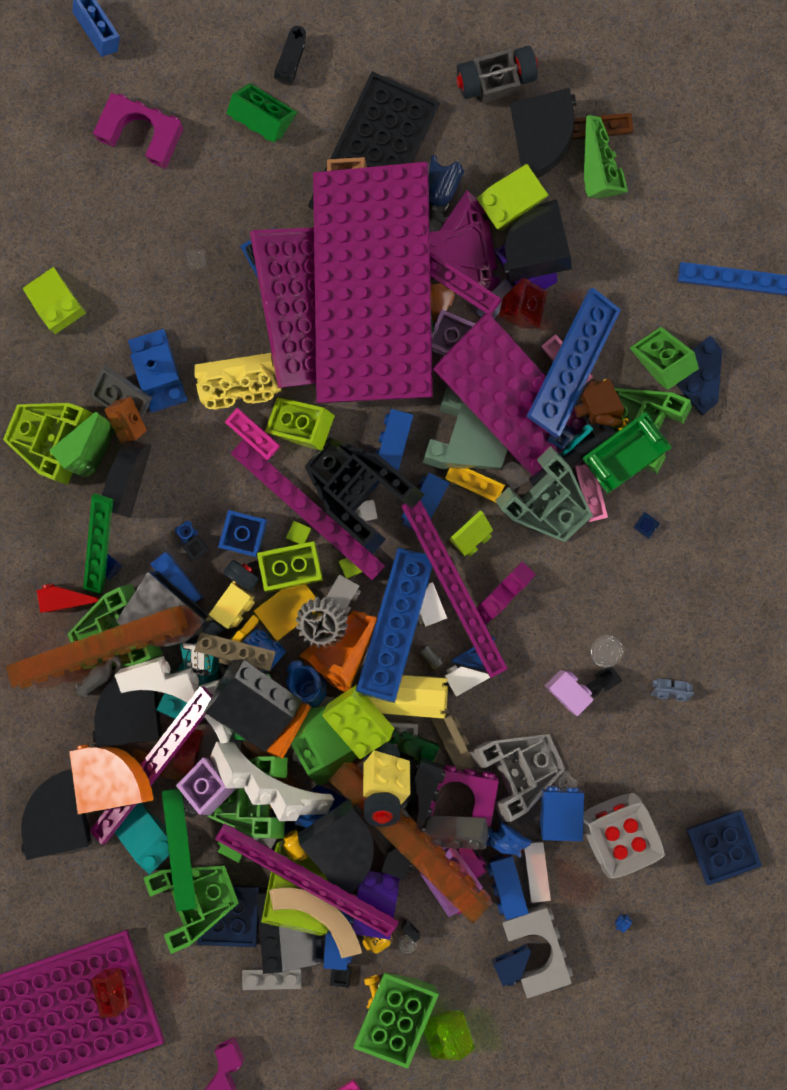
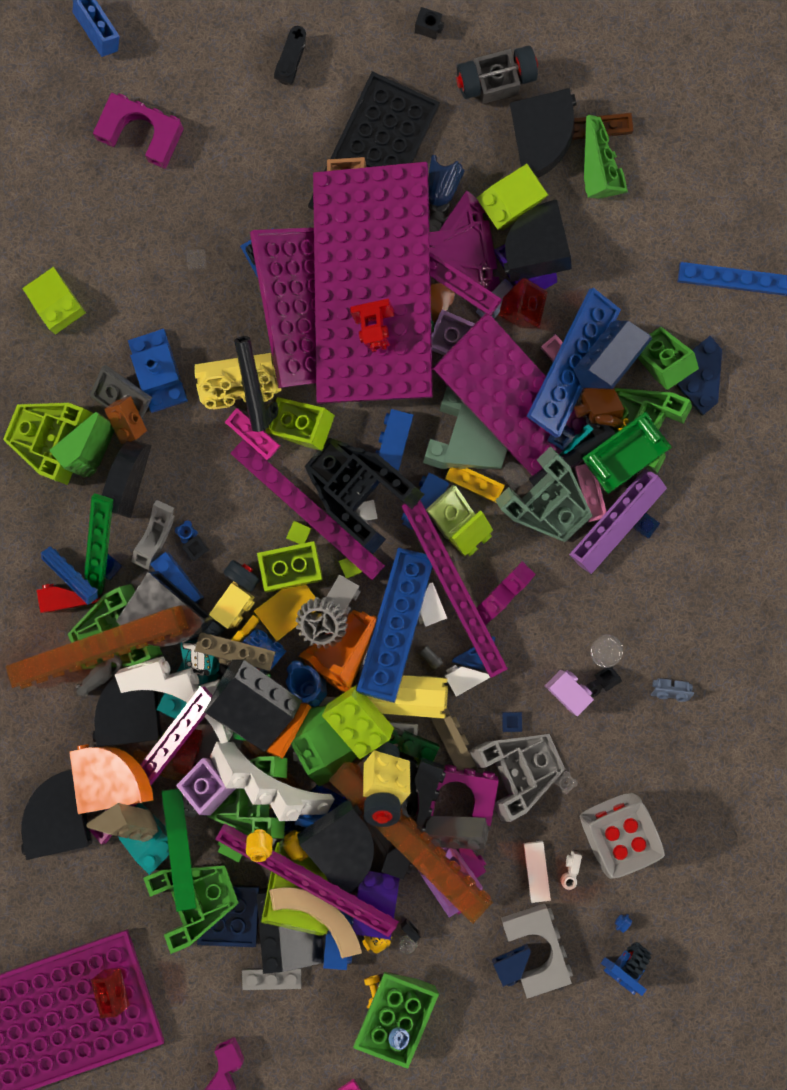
blue brick [218,510,268,558] -> none
green slope [226,83,297,143] -> none
black tile [330,966,351,988] -> none
clear neon green slope [424,1011,475,1061] -> none
blue piece [486,821,532,858] -> none
blue brick [487,854,529,920] -> none
blue slope [539,786,584,842] -> none
dark blue plate [686,809,762,886] -> none
none -> blue piece [41,546,98,605]
none -> dark tan slope [86,803,159,842]
none -> light grey arch [131,500,175,570]
none -> black axle [234,336,278,432]
none -> yellow head [246,829,273,862]
none -> red tile [350,298,394,352]
none -> medium blue tile [389,1027,409,1050]
none -> black brick [415,7,445,40]
none -> yellowish green tile [426,485,476,540]
none -> dark blue tile [502,712,522,732]
none -> white plate [560,850,582,890]
none -> medium lavender brick [569,469,667,574]
none -> dark blue slope [573,320,652,389]
none -> plate [601,942,651,996]

